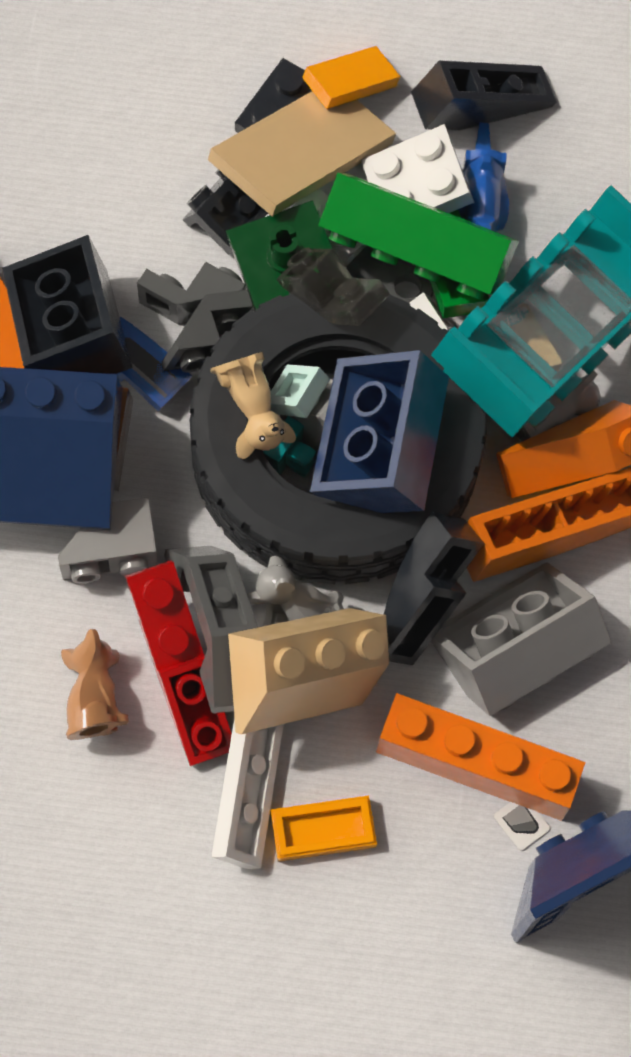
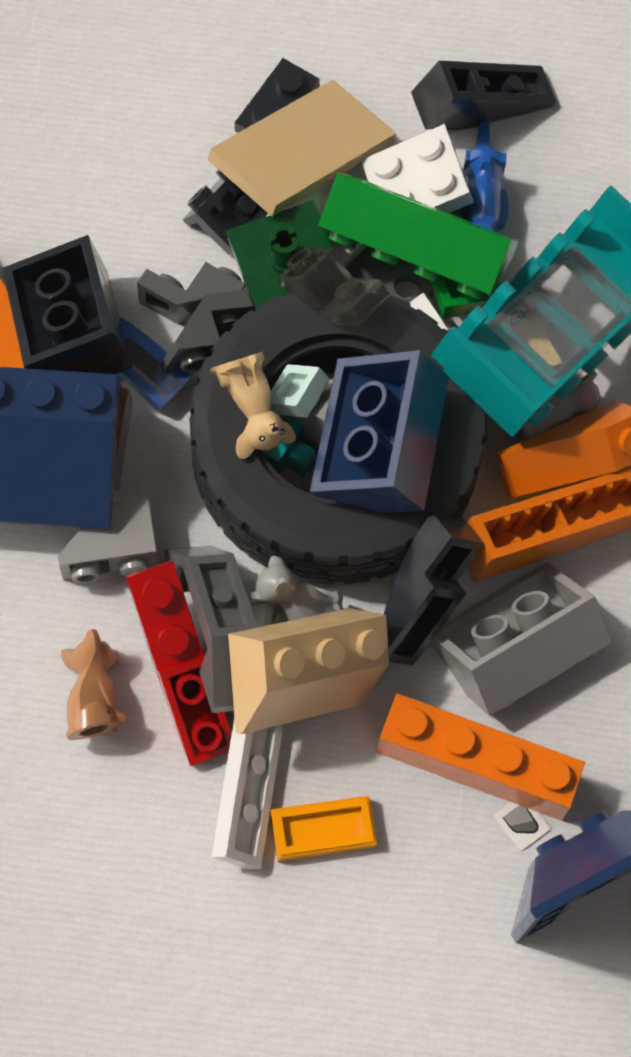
light orange tile [302,46,401,109] -> none

